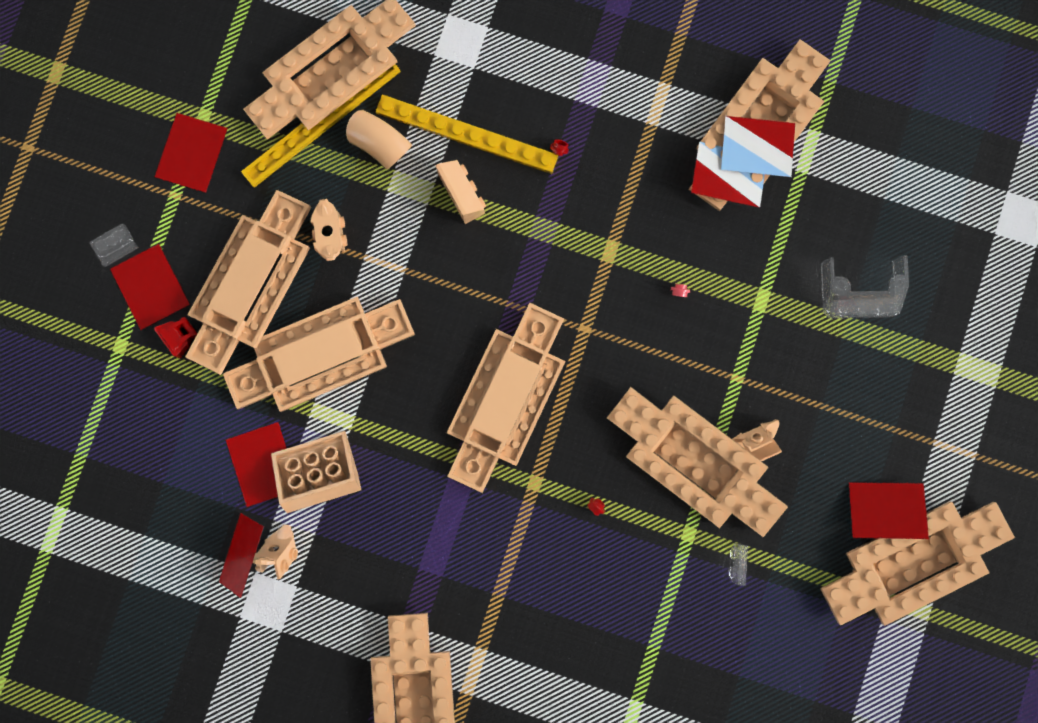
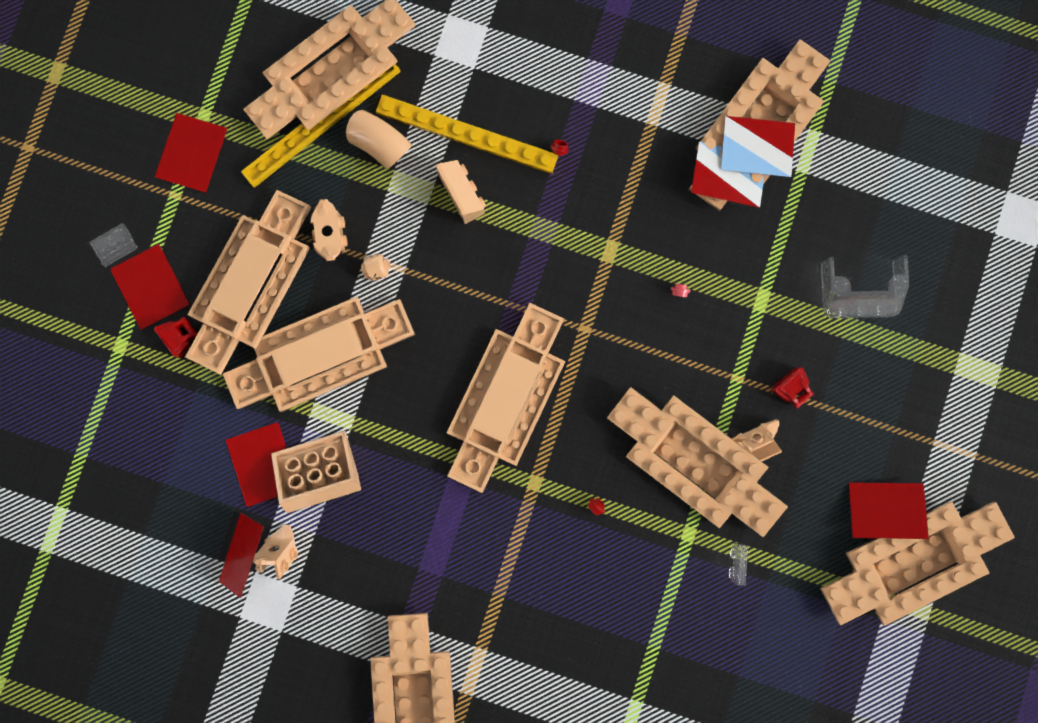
none -> light nougat head [361,254,391,281]
none -> red piece [770,367,814,409]

